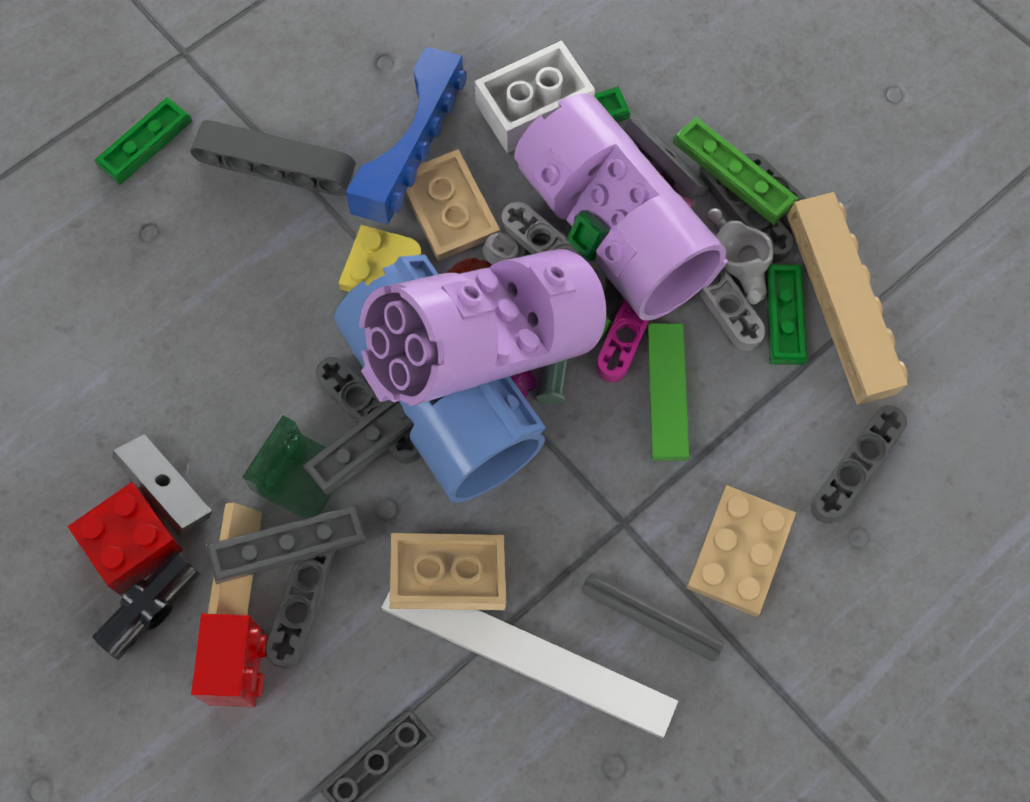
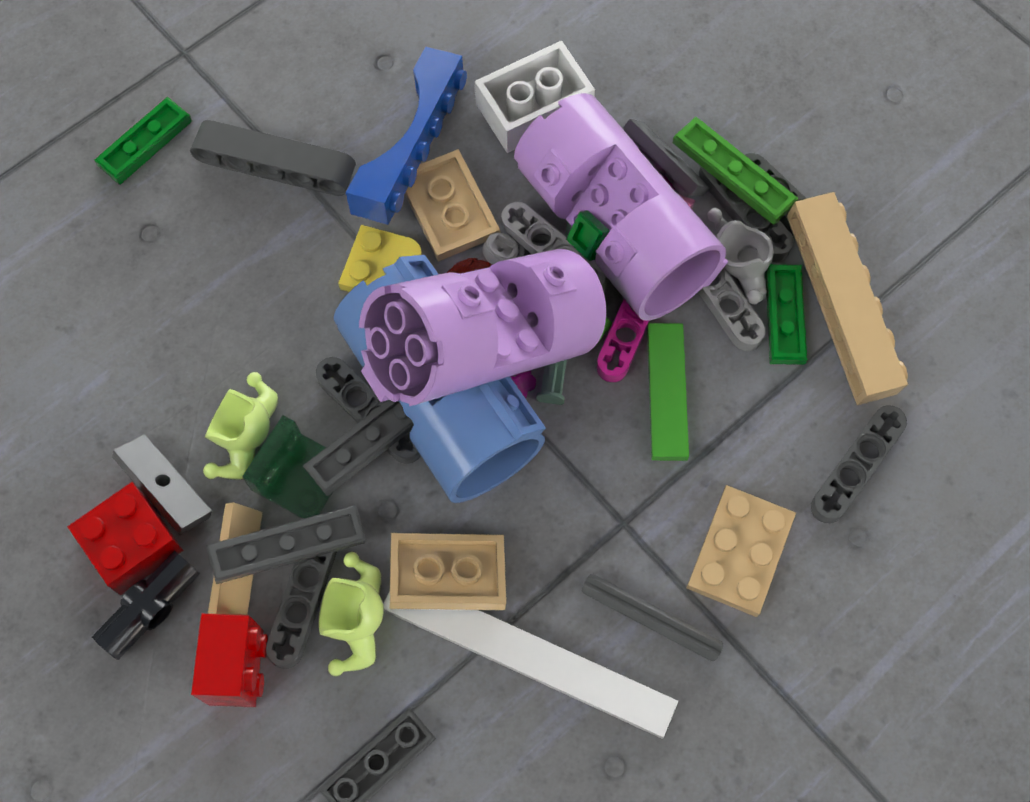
green tile [594,86,630,122] -> none
none -> yellowish green piece [203,372,278,479]
none -> yellowish green piece [319,552,384,676]

